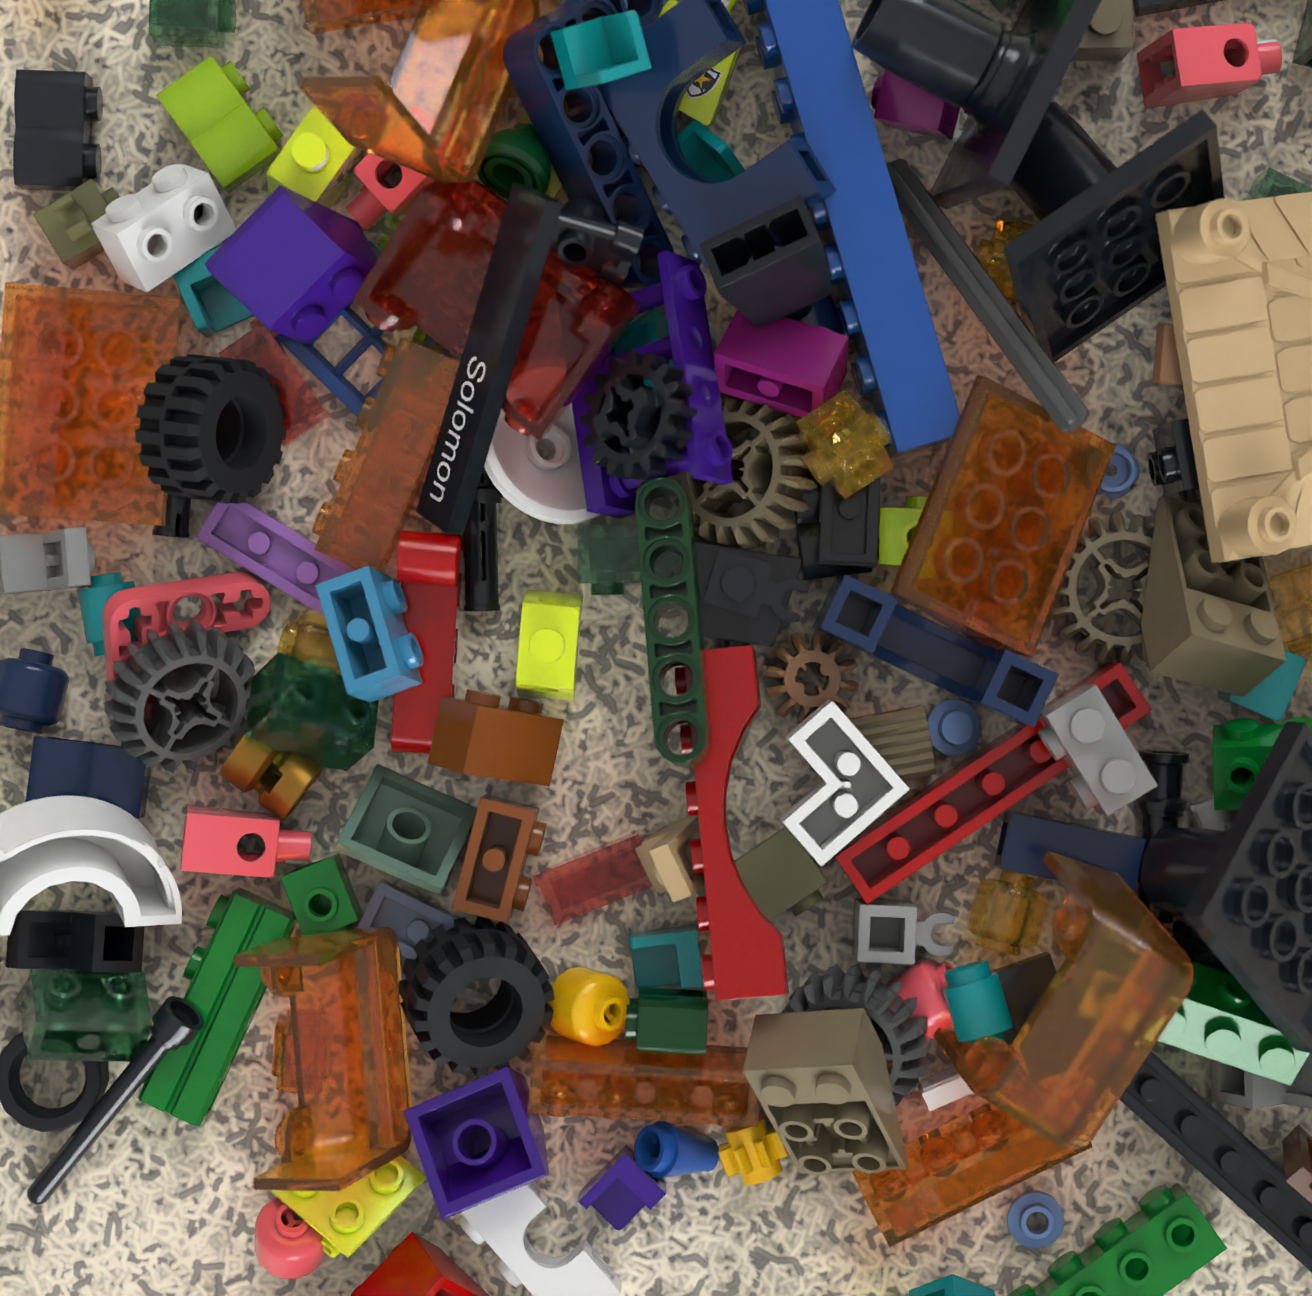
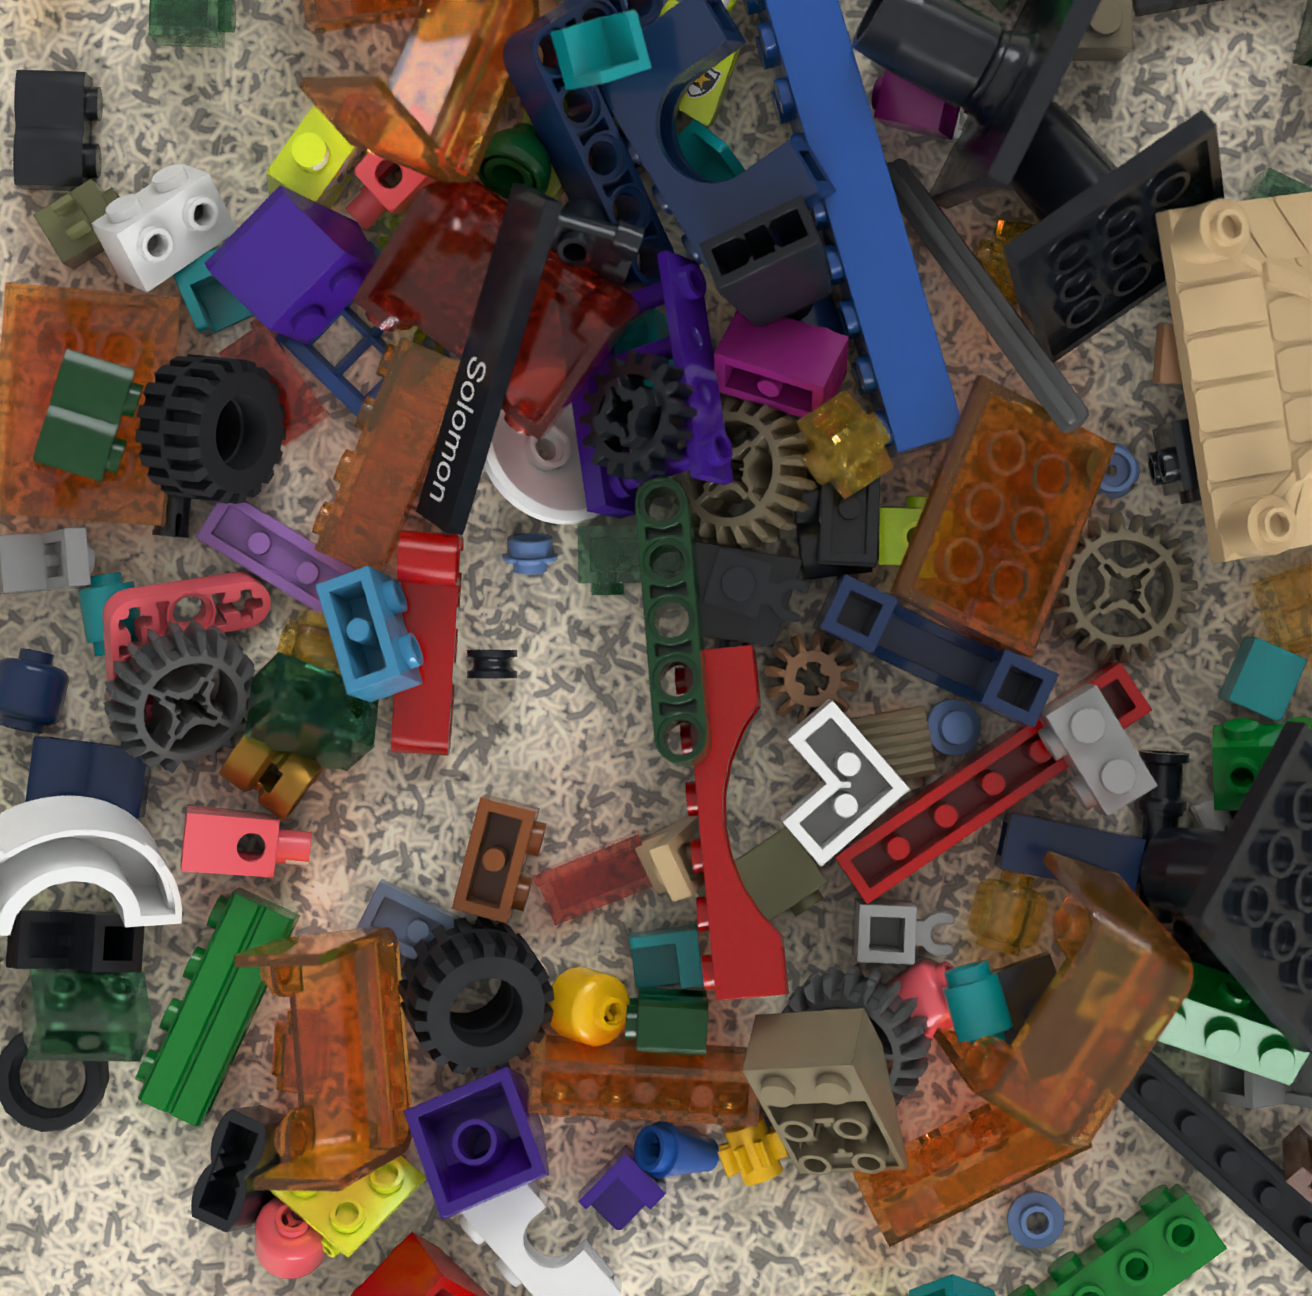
black piece [27,996,204,1205] -> none
lime brick [156,55,284,193] -> none
green brick [280,853,363,945] -> none
sand green slope [334,764,477,896] -> none
dark orange brick [428,689,564,786] -> none
black pin [463,468,504,611] -> none
neon yellow torso [516,590,583,701] -> none
white tile [917,1062,982,1112] -> none
coral torso [1136,23,1282,109] -> none
dark tan slope [1141,494,1286,697] -> none
none -> dark green brick [33,348,144,482]
none -> black brick [191,1105,296,1233]
none -> black bush [467,650,517,679]
none -> medium blue plate [502,533,558,575]

